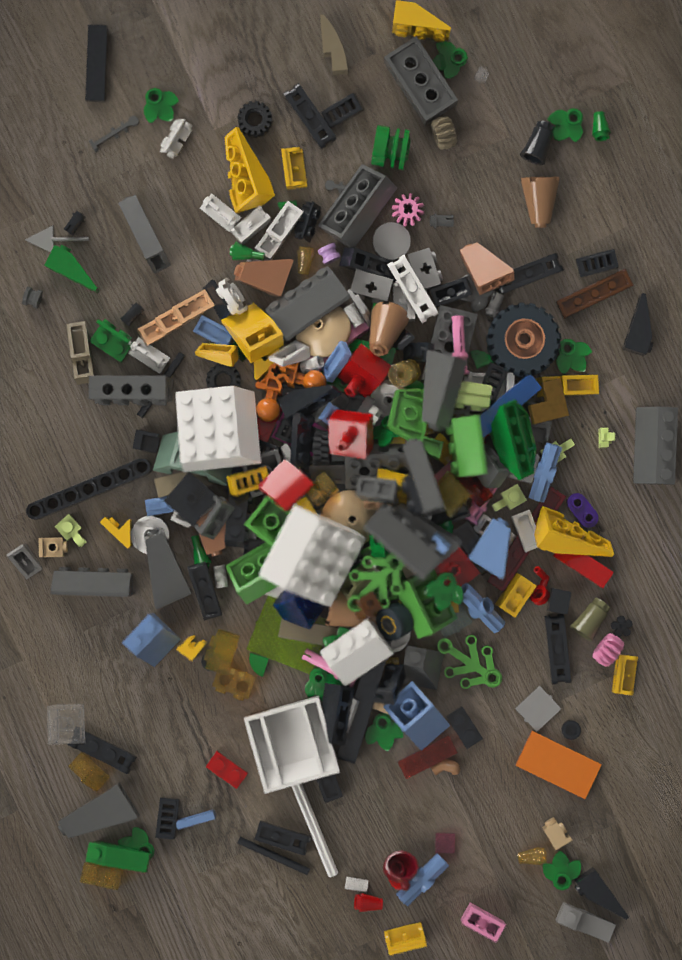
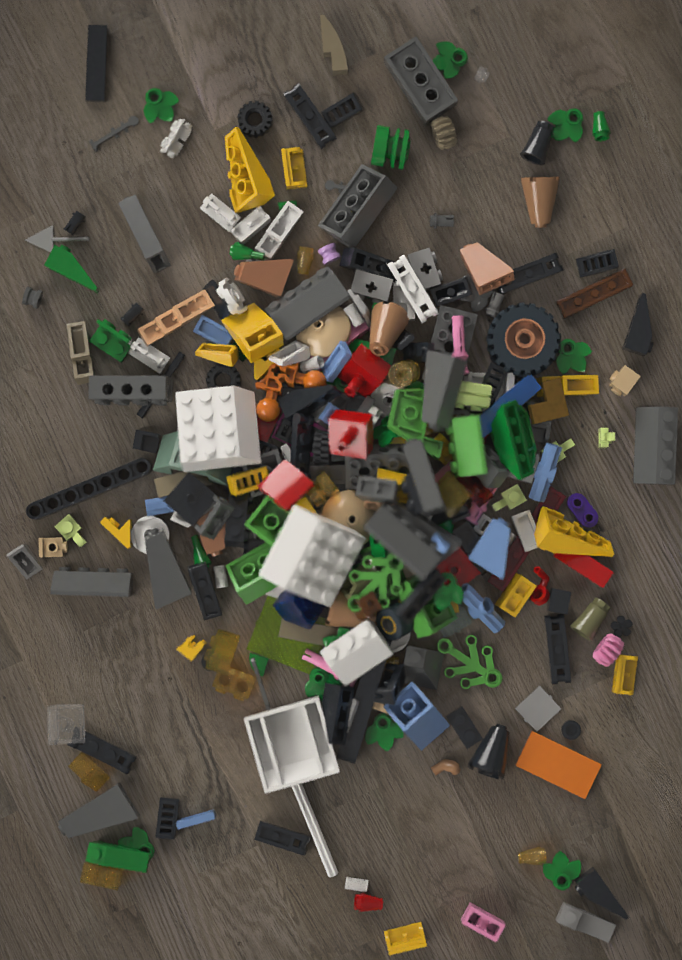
medium blue slope [122,613,181,667] -> none
red plate [206,751,248,789] -> none
black bar [237,836,310,875] -> none
black hinge [294,201,321,243] -> none
black plate [316,774,343,803] -> none
light grey tile [373,222,411,261] -> none
dark red piece [383,850,419,891] -> none
yellow slope [392,0,451,42] -> none
bright pink gear [392,194,424,226] -> none
medium blue piece [396,853,449,906] -> none
clear red plate [397,735,458,779] -> none
clear pink tile [435,833,455,853] -> none
green tile [470,350,493,370] -> none
tan brick [542,817,572,850] -> none
none -> dark grey piece [251,657,271,710]
none -> black plate [395,568,446,625]
none -> black cone [467,724,510,780]
none -> tan brick [609,365,640,396]

